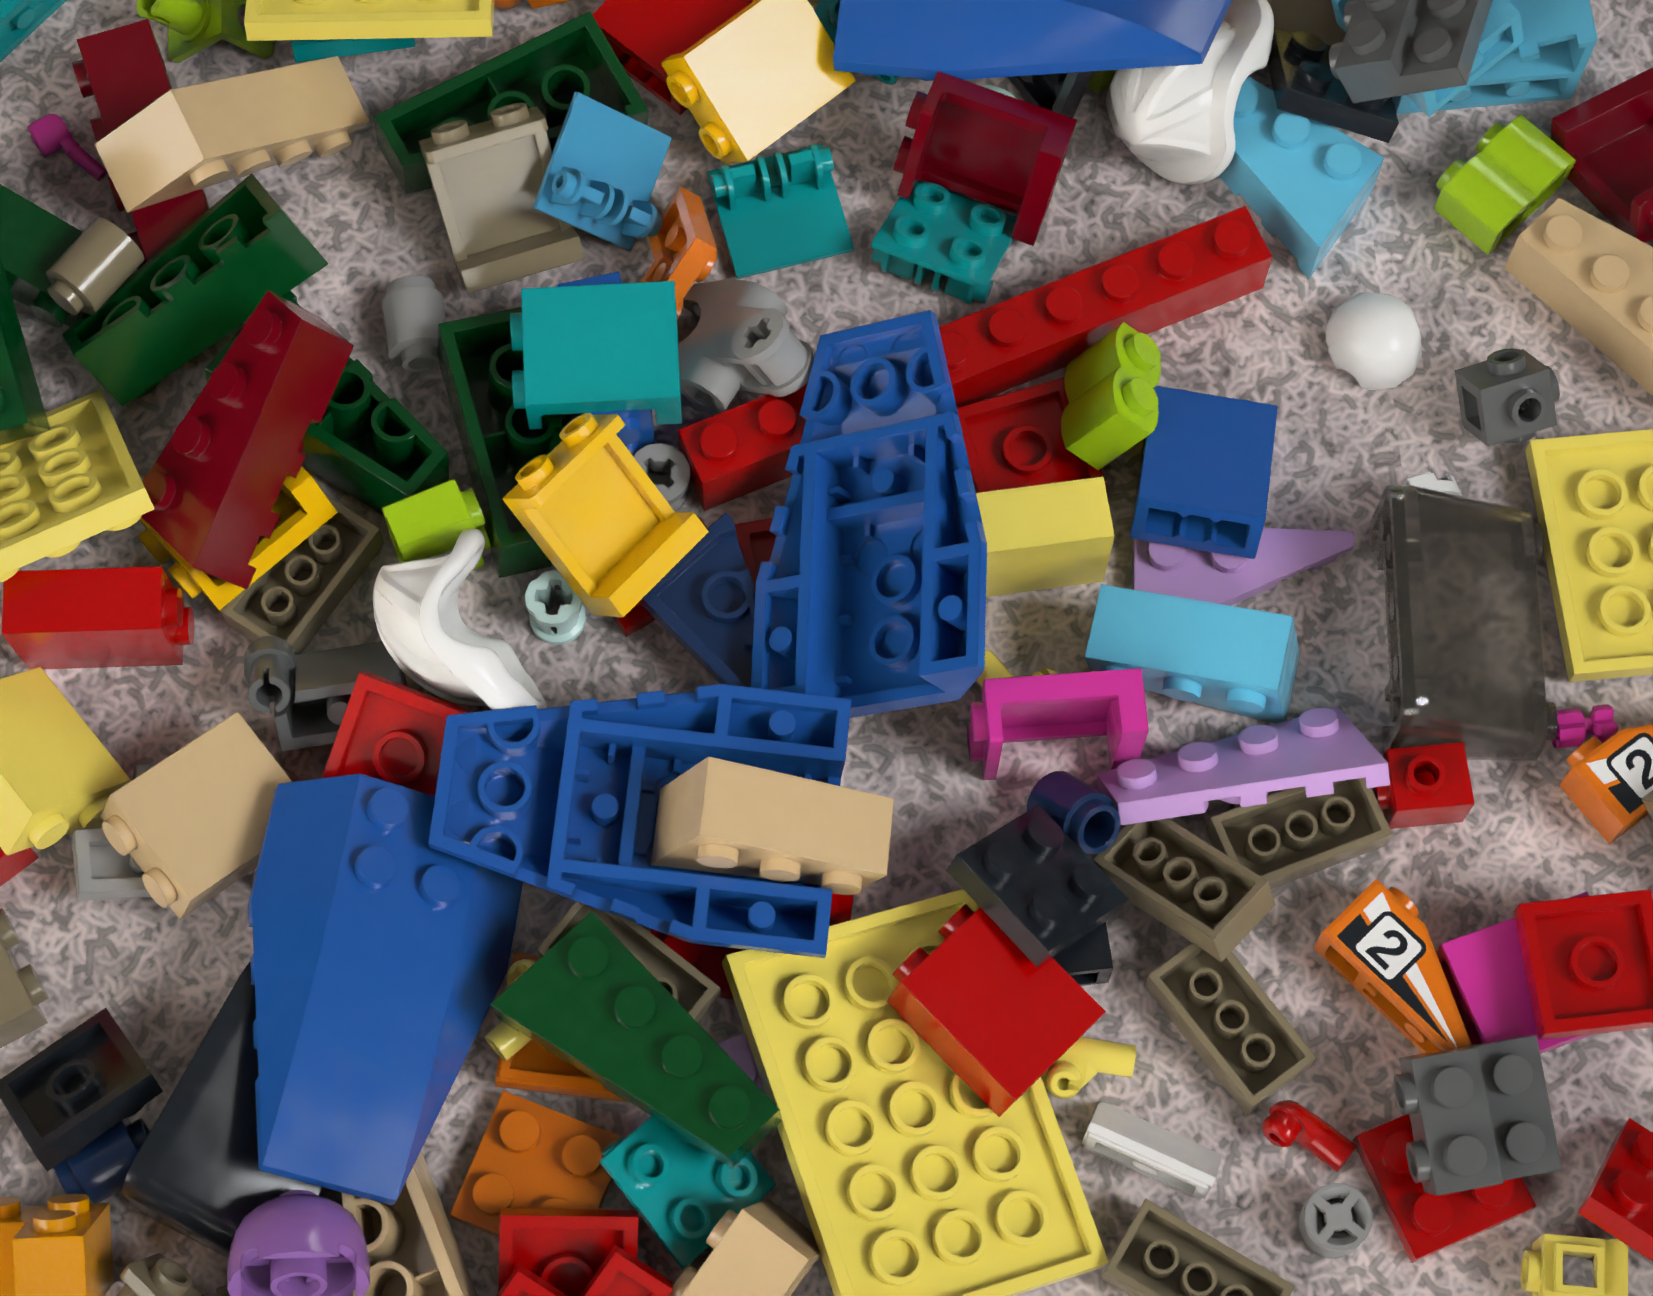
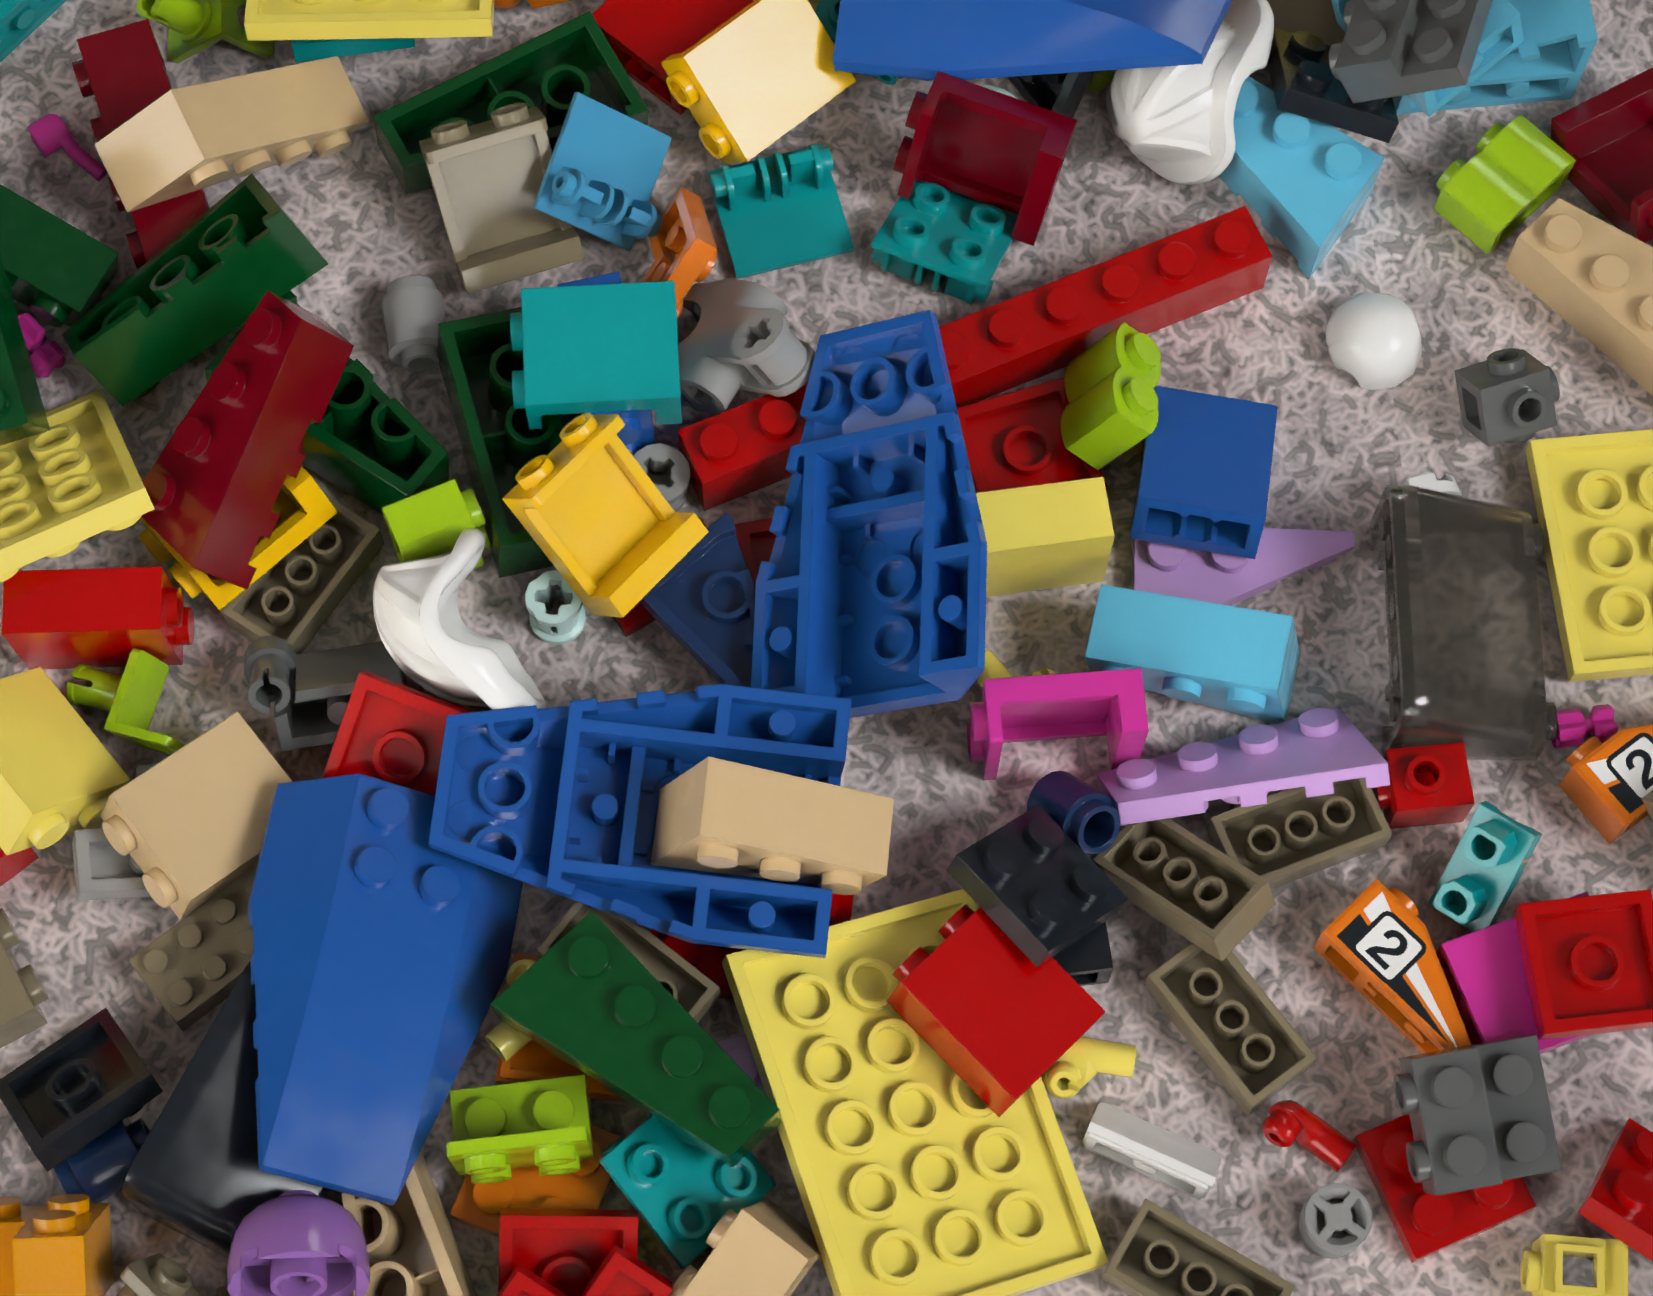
dark tan brick [46,217,144,315] -> none
none -> dark pink piece [18,313,66,378]
none -> lime bracket [66,648,185,755]
none -> dark tan piece [128,863,258,1032]
none -> lime bracket [446,1075,594,1184]
none -> teal hips [1428,801,1542,932]

